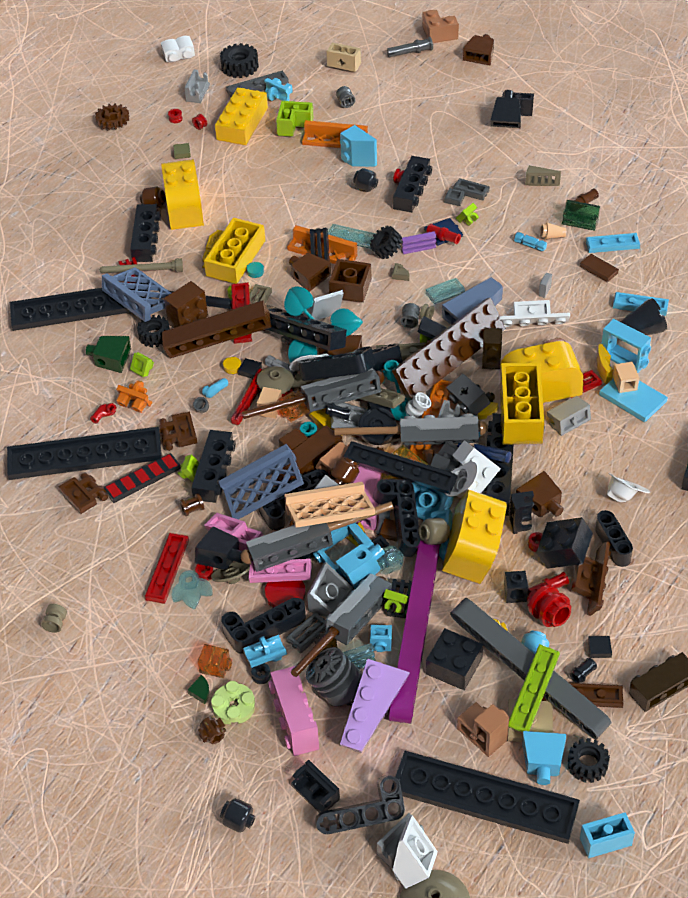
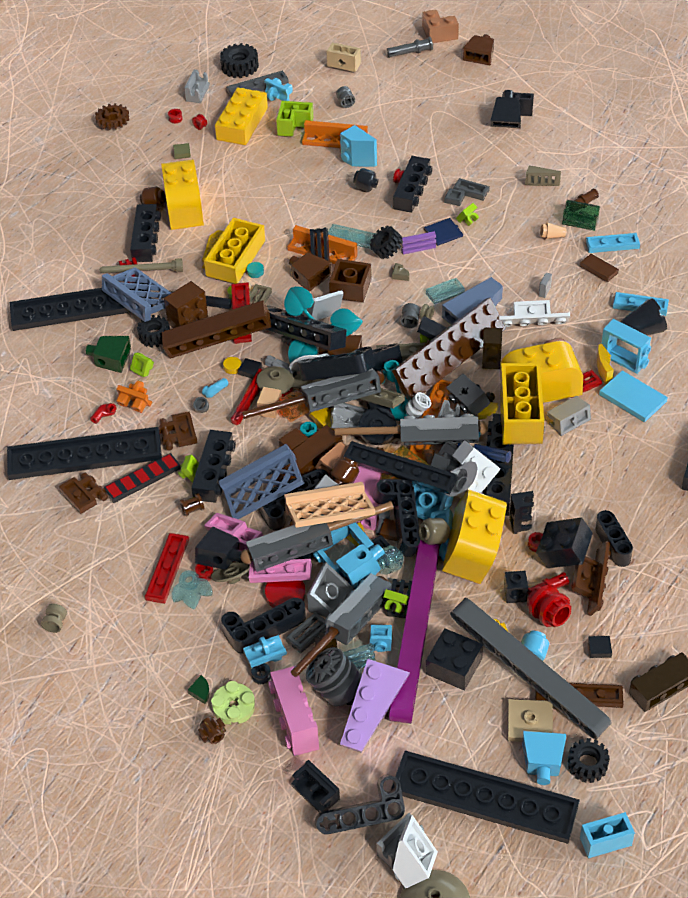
white brick [161,36,195,62] -> none
clear orange brick [198,644,232,678] -> none
black head [220,798,256,833] -> none
black pin [325,402,351,420] -> none
red pin [426,224,461,245] -> none
nougat brick [457,702,509,757] -> none
lime tile [508,644,560,733] -> none
medium azure axle [514,232,547,251] -> none
reddish brown torso [516,471,564,517] -> none
black pin [570,658,597,683] -> none
white piece [607,473,650,502] -> none
light nougat brick [613,362,639,393] -> none

